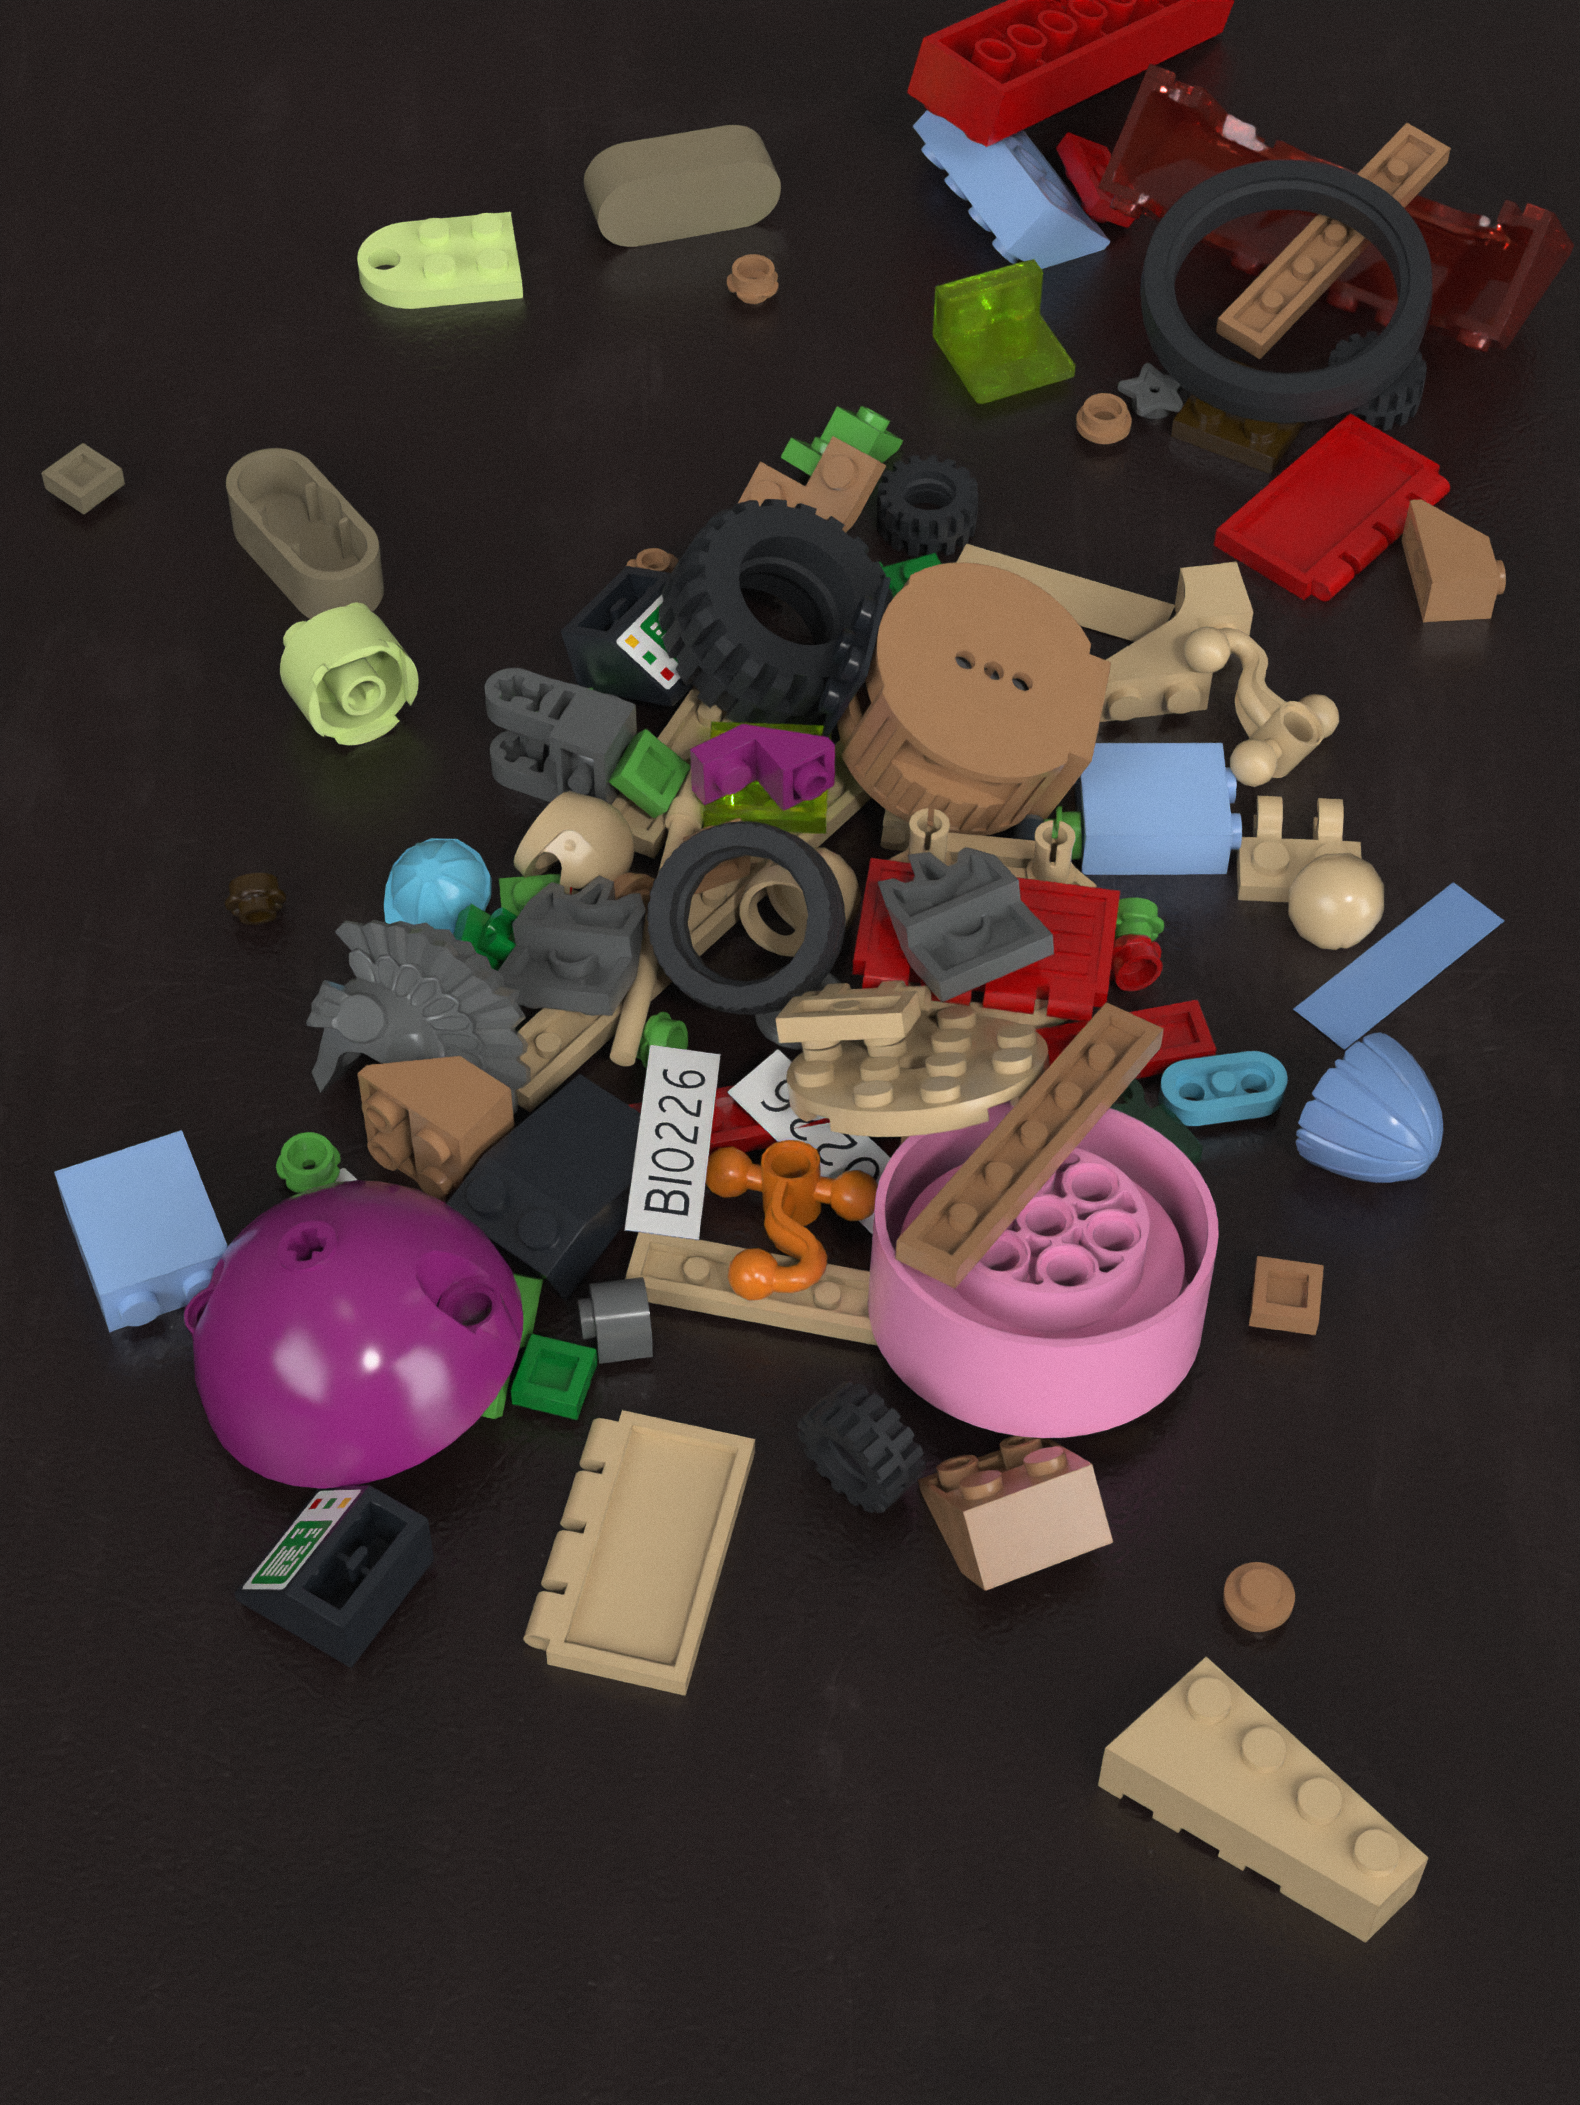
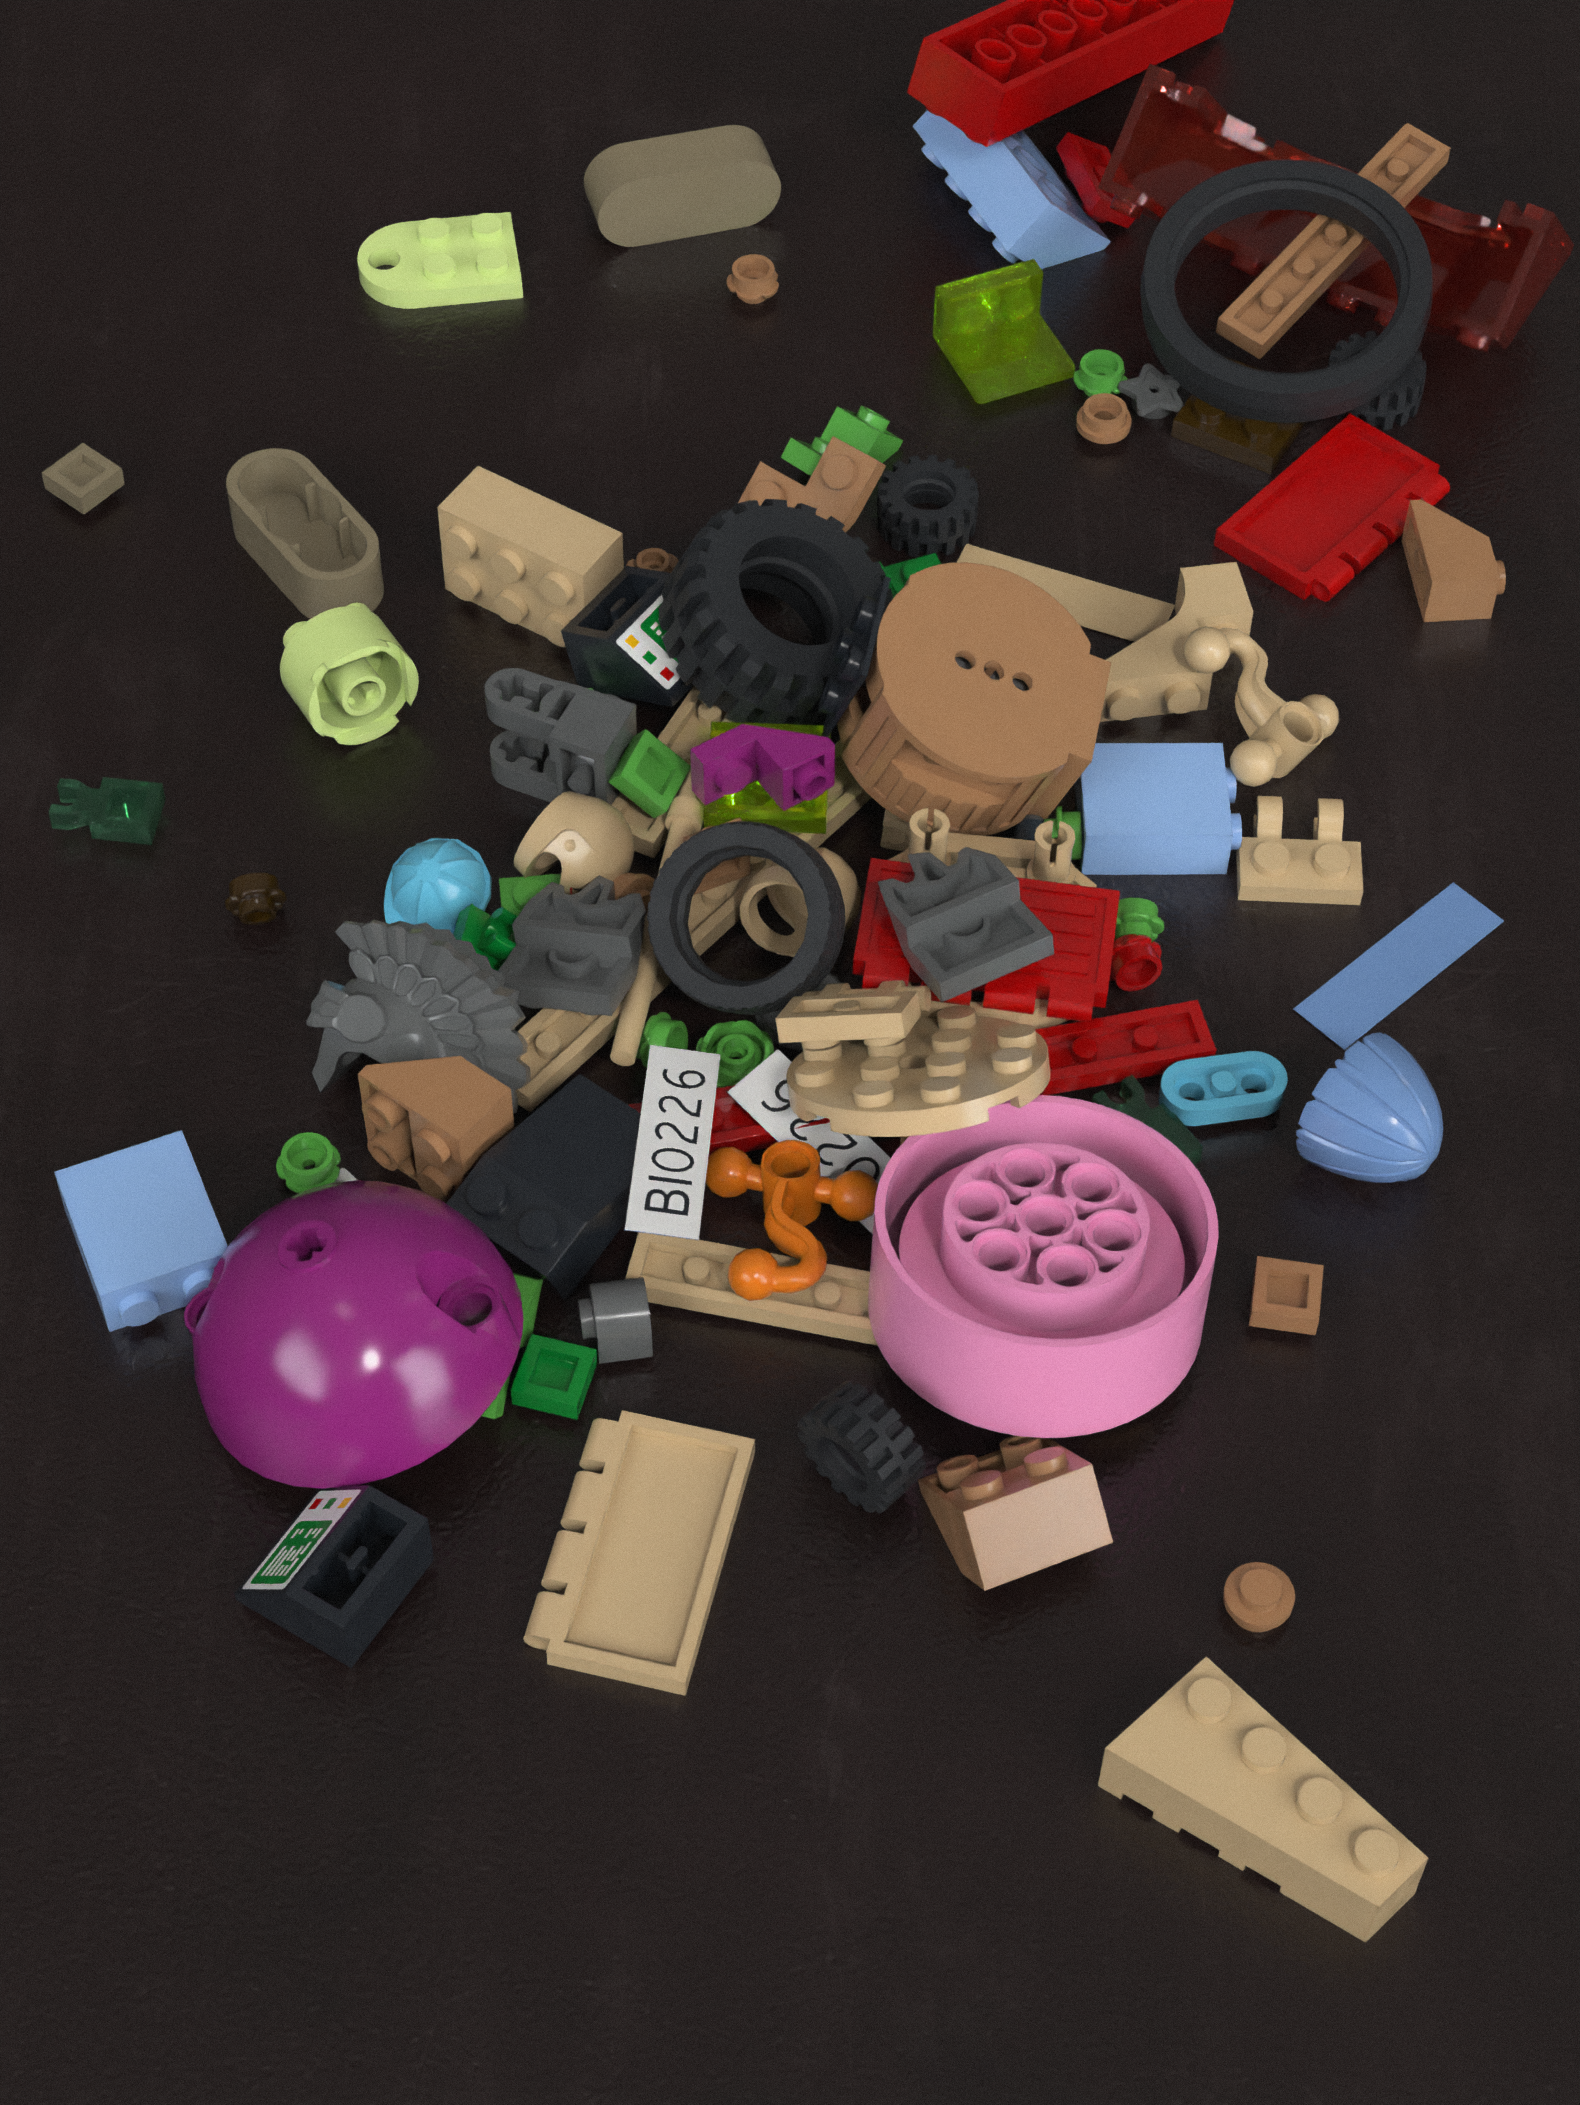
medium nougat plate [895,1002,1164,1289] -> none
tan hair [1288,853,1384,950] -> none
none -> clear green plate [49,777,166,845]
none -> tan brick [437,466,624,647]
none -> bright green plate [696,1020,774,1089]
none -> bright green plate [1074,349,1127,397]

